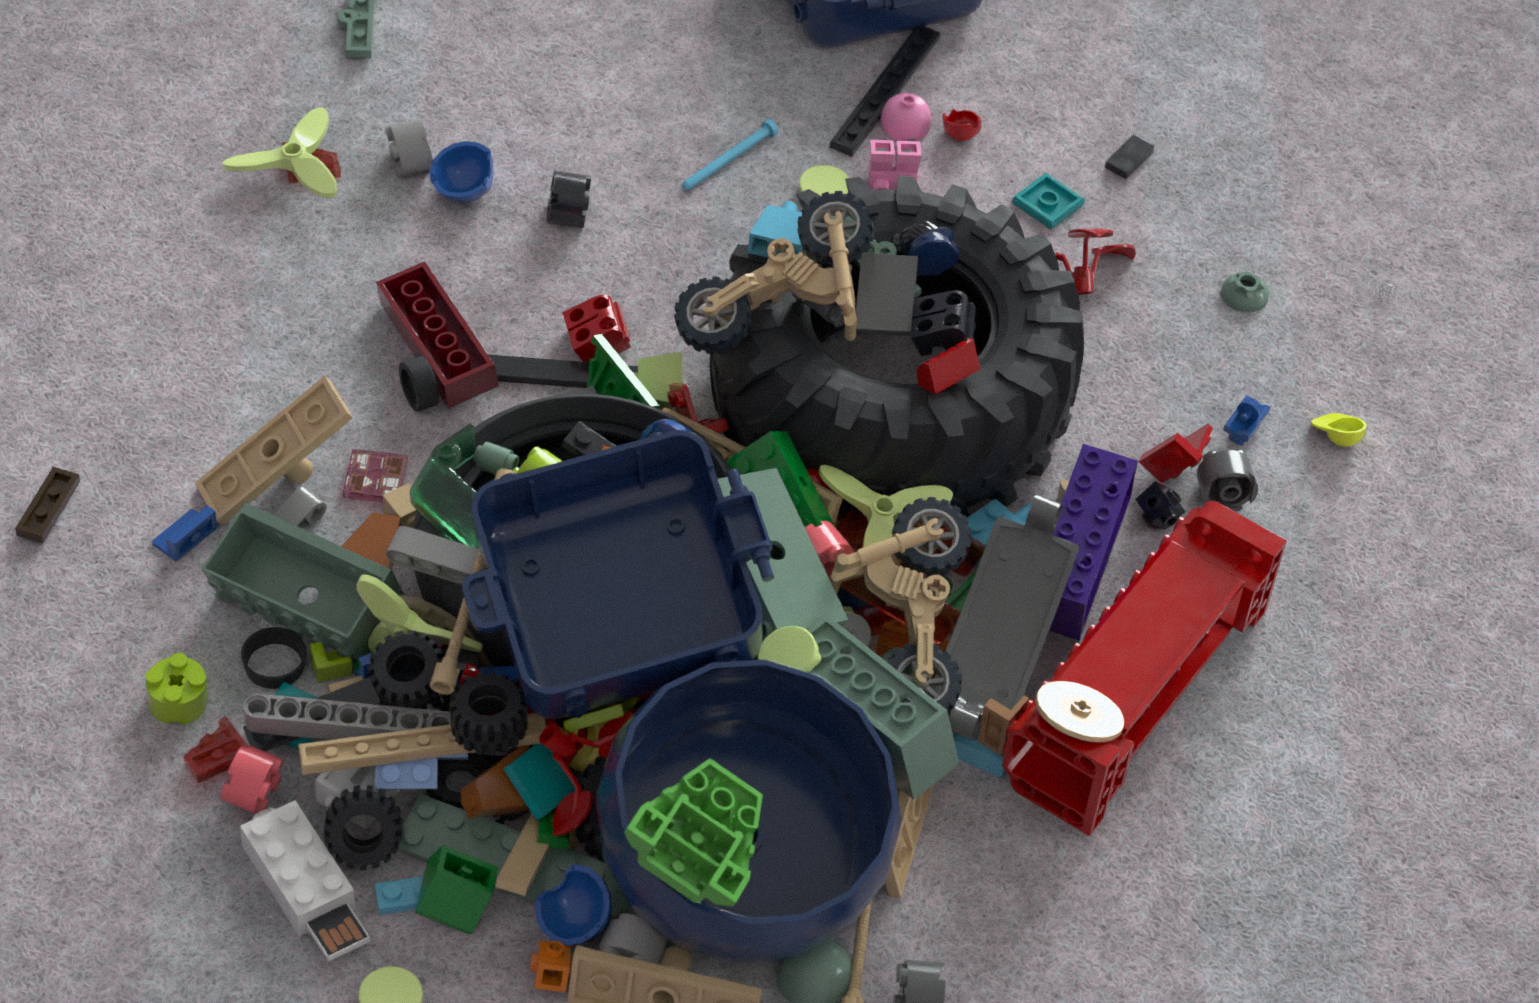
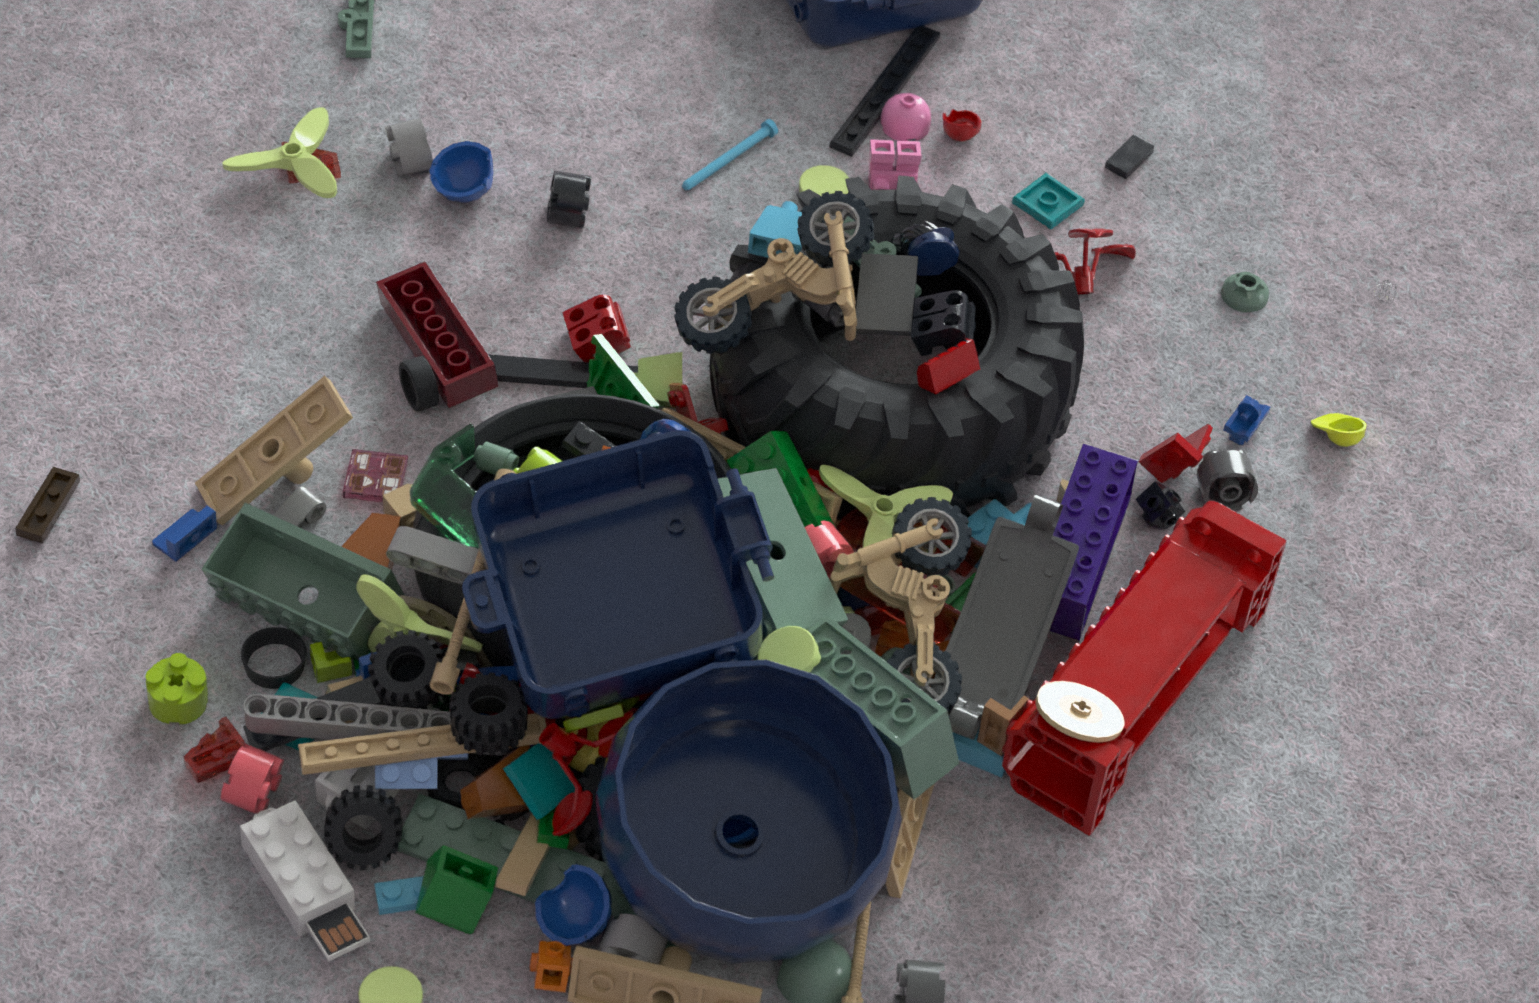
bright green wedge [624,759,763,906] -> none

